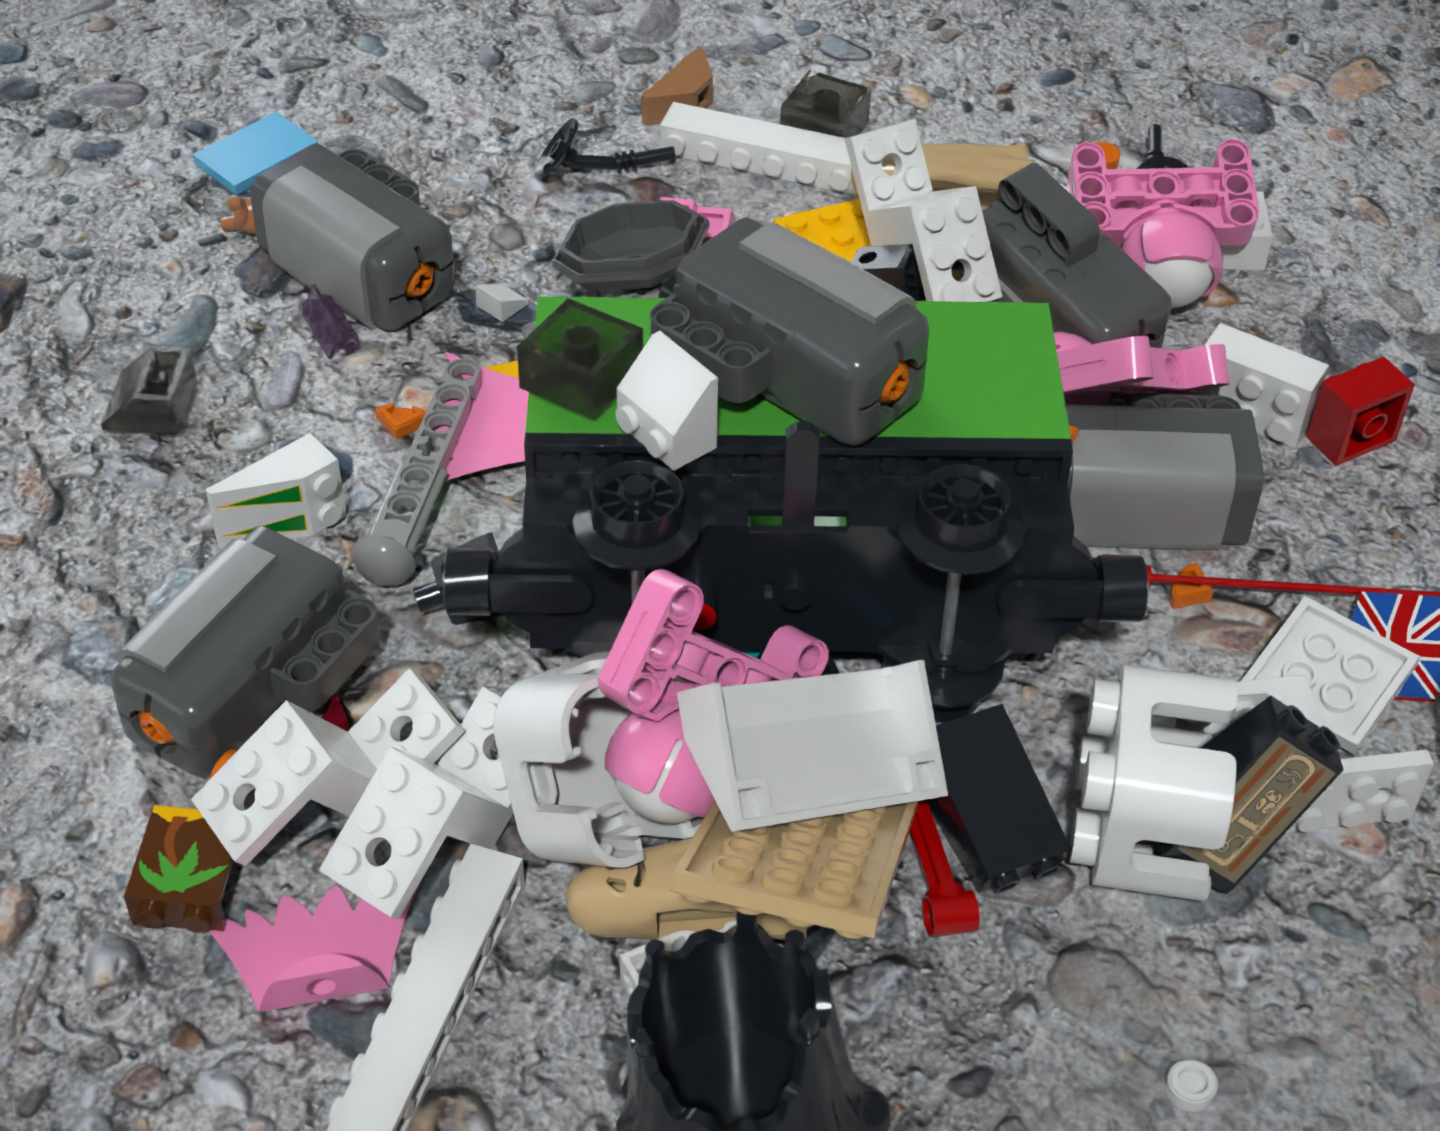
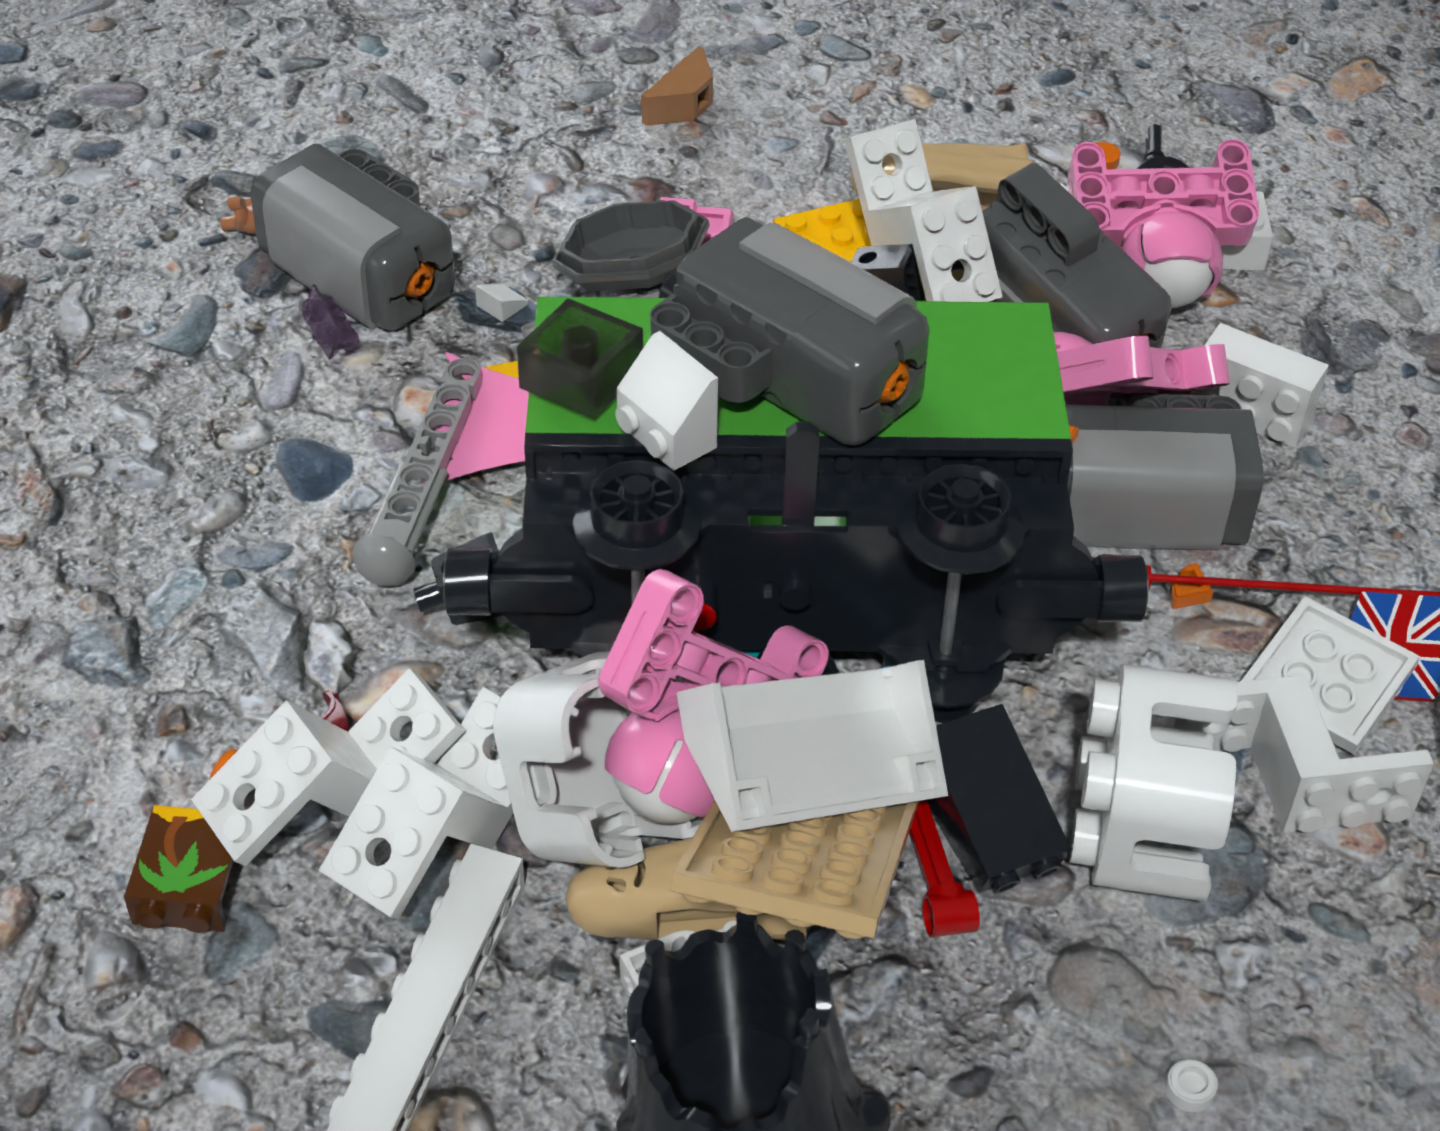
clear smoke slope [101,346,197,435] -> none
dark grey piece [111,526,380,778] -> none
medium azure tile [193,111,319,195] -> none
white slope [205,433,347,550] -> none
bright pink piece [208,876,424,1013] -> none
orange tile [375,404,426,440] -> none
black dish [534,118,676,179] -> none
white brick [660,102,859,196] -> none
clear smoke brick [780,70,871,138] -> none
slope [1159,695,1344,894] -> none
red brick [1306,356,1415,466] -> none

